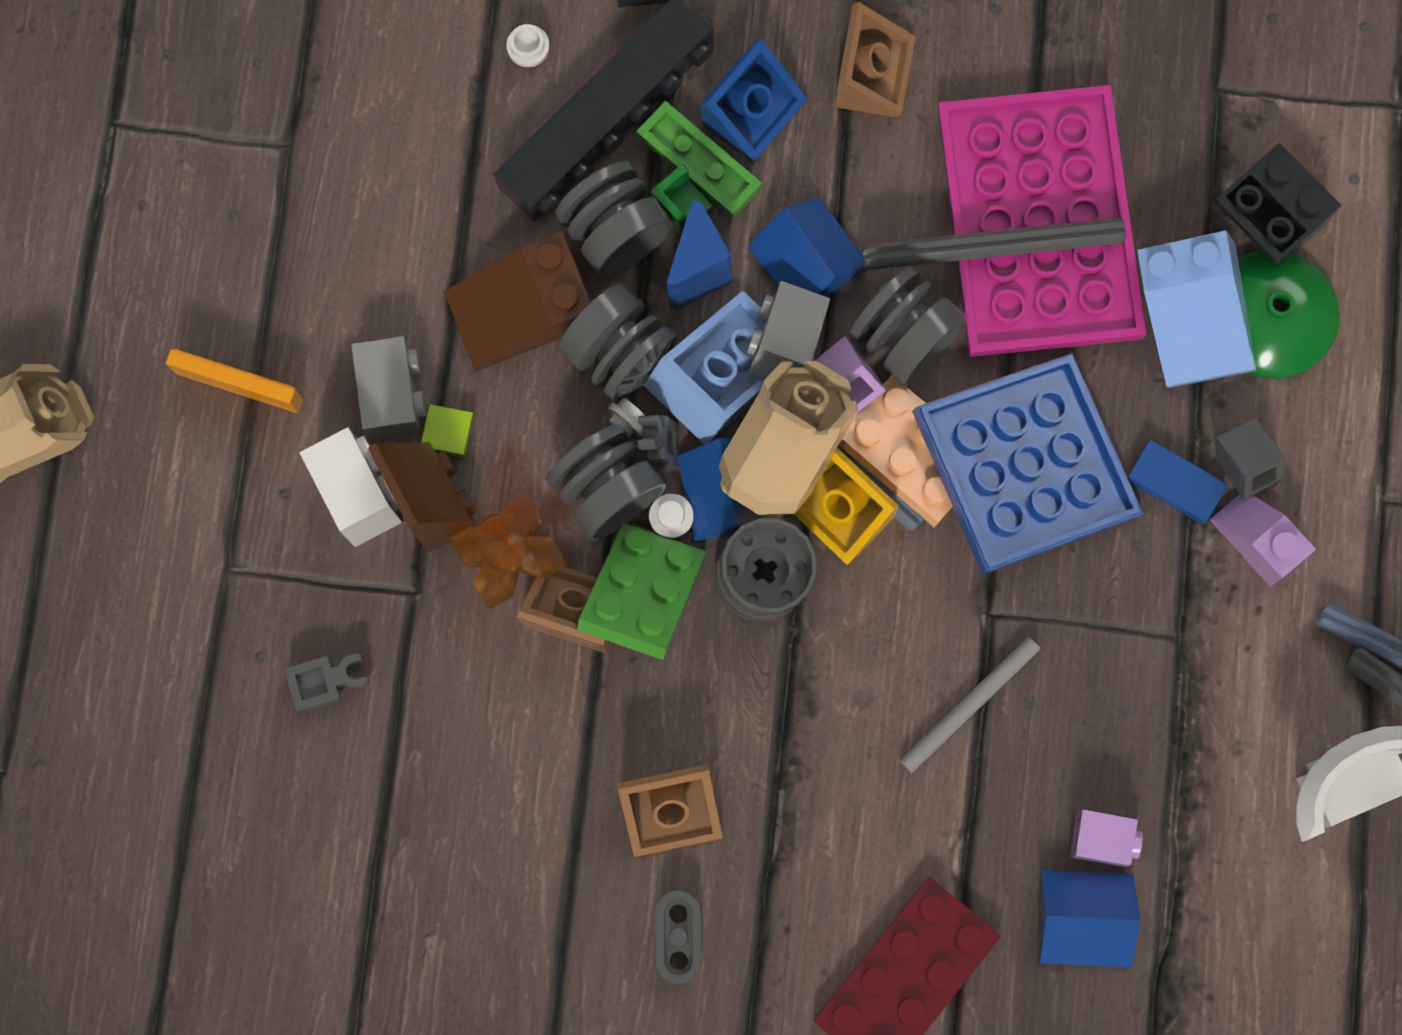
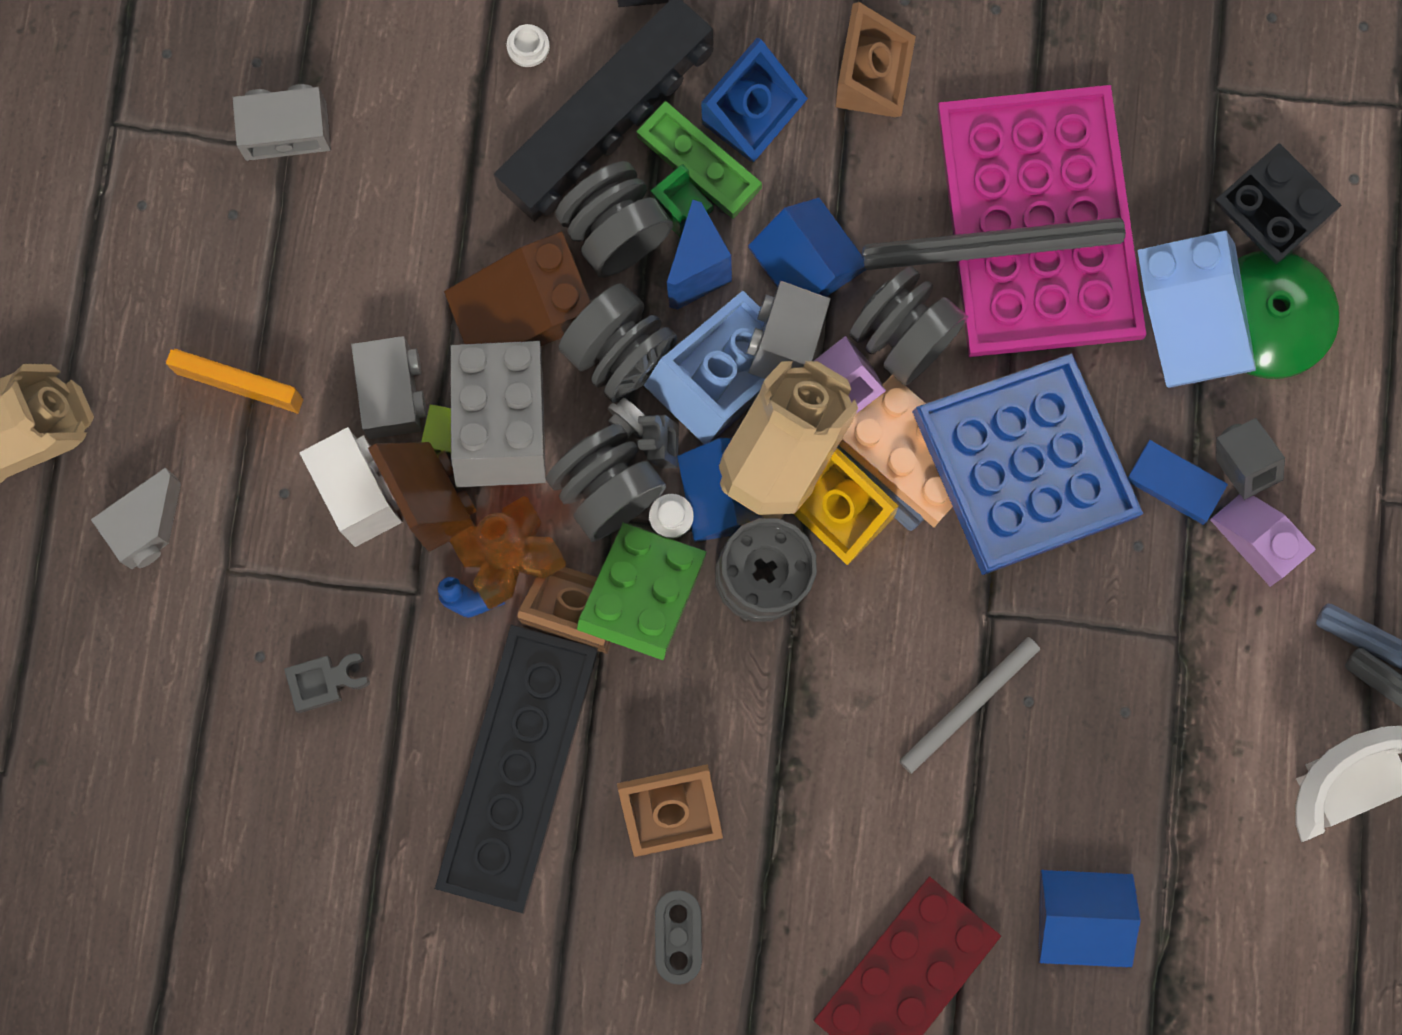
lavender brick [1069,810,1143,867] -> none
none -> light grey slope [91,468,181,569]
none -> light grey brick [233,84,331,161]
none -> black plate [434,625,599,914]
none -> blue arm [437,577,505,618]
none -> light grey brick [451,341,546,487]

